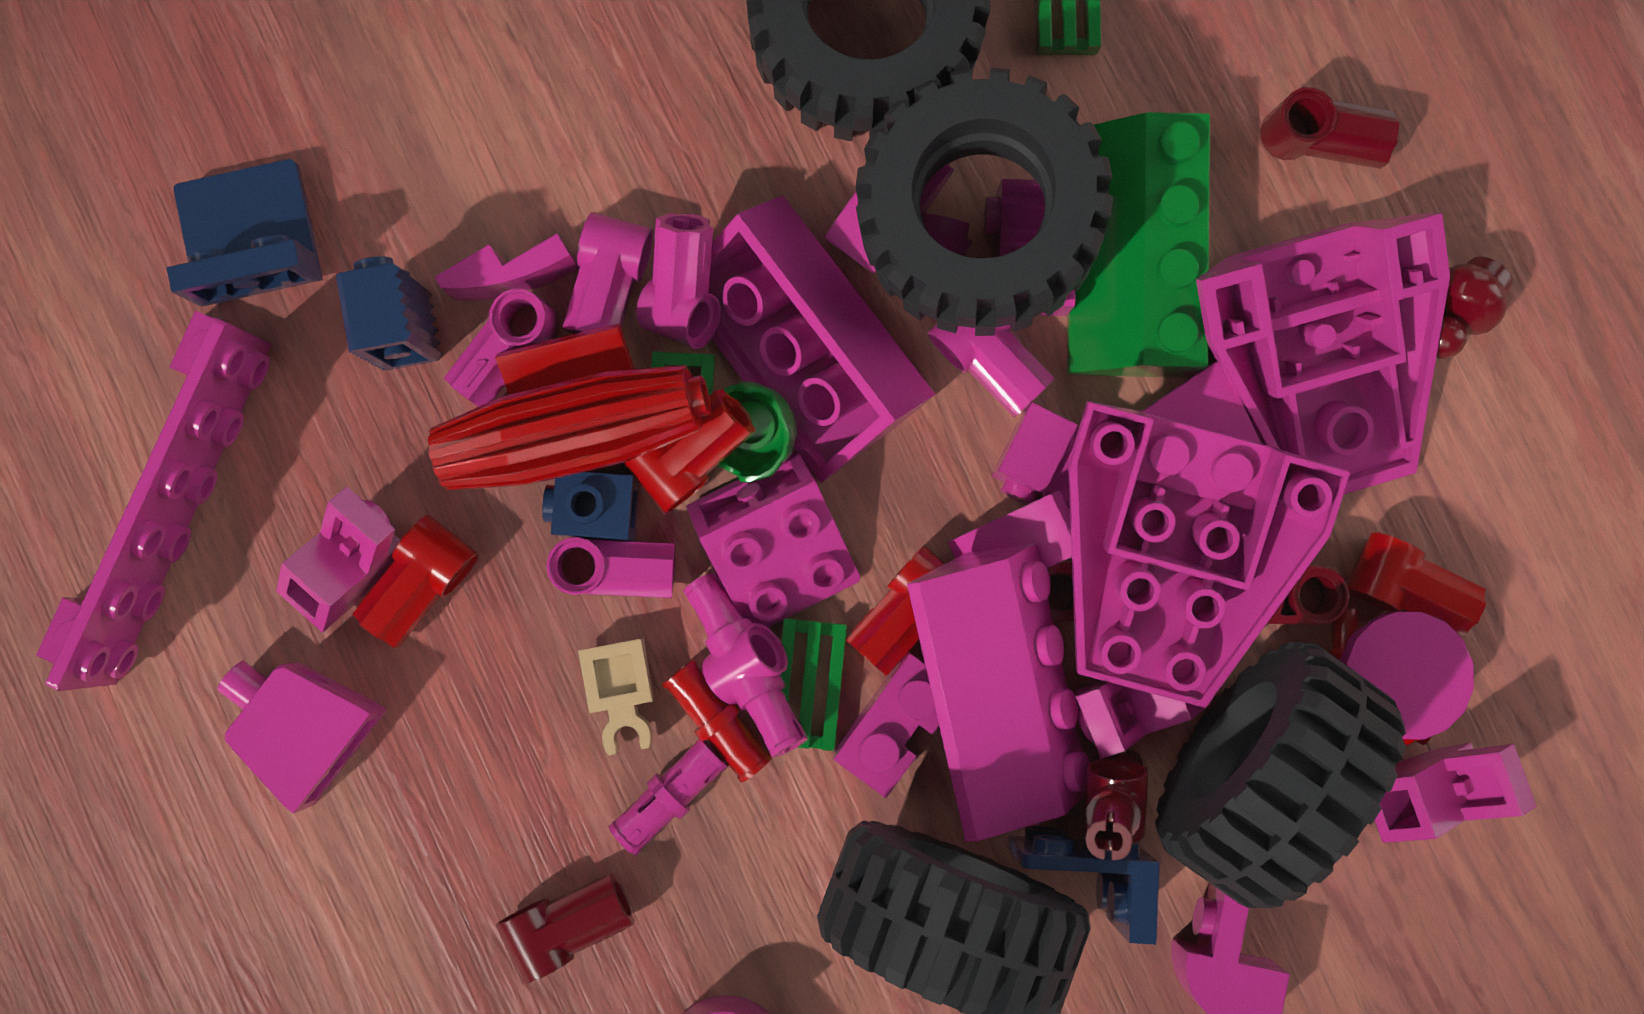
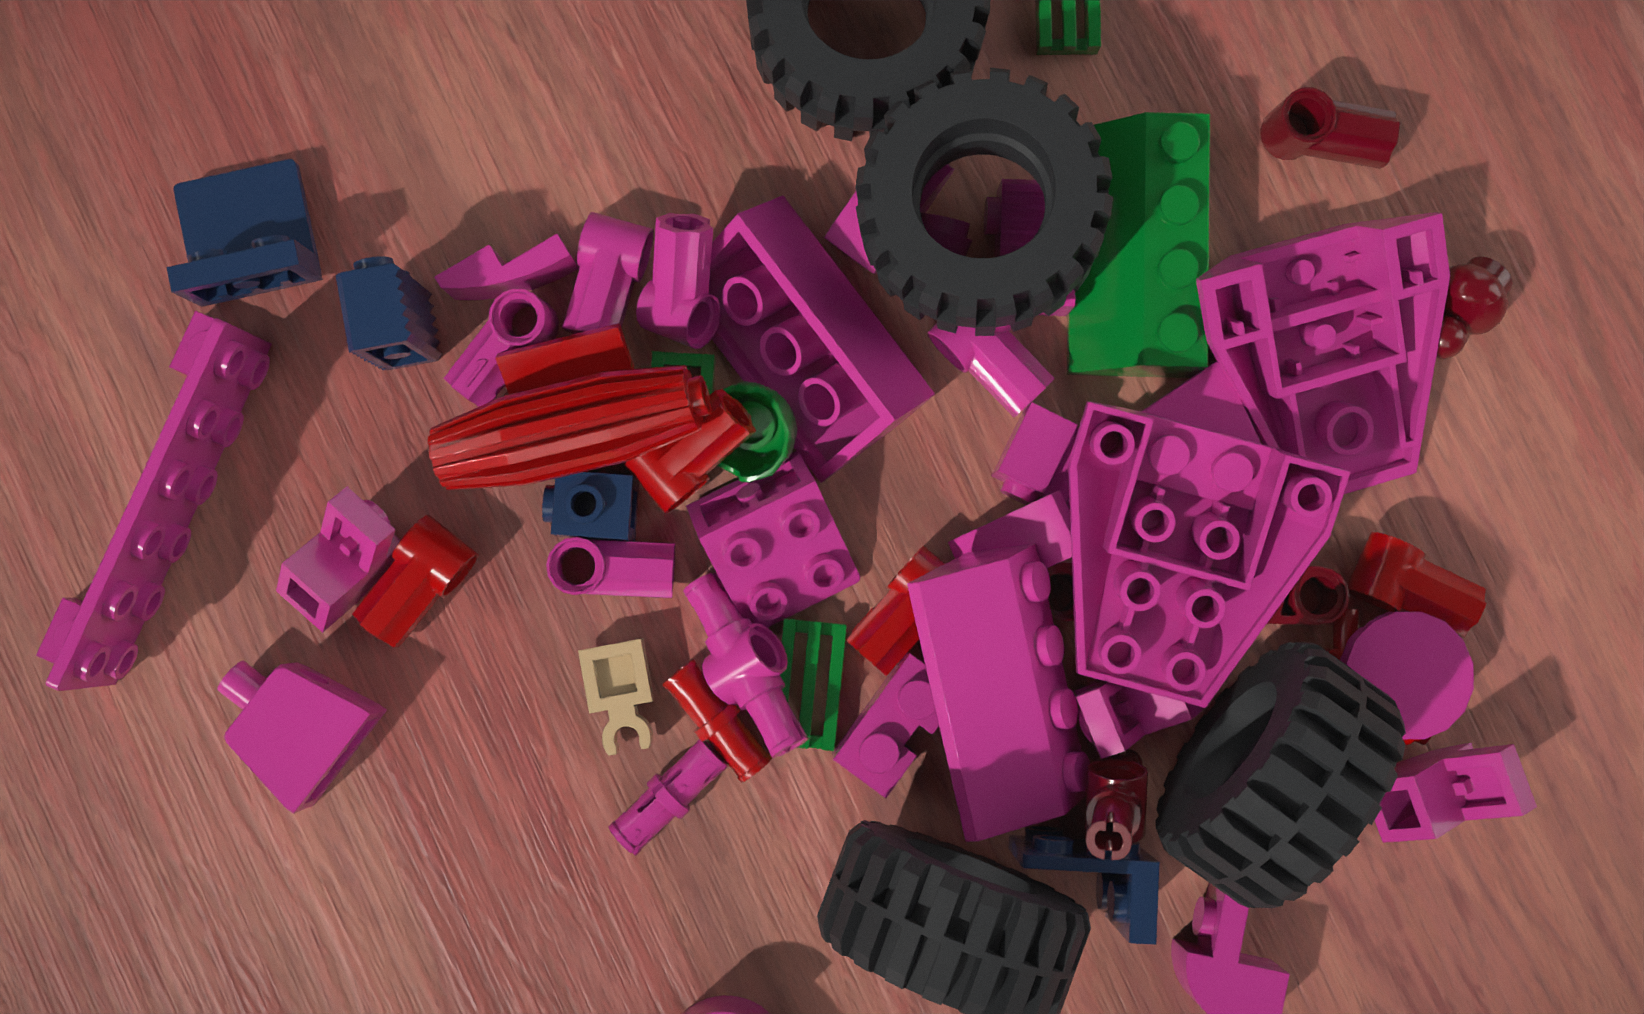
dark red piece [495,872,635,984] -> none

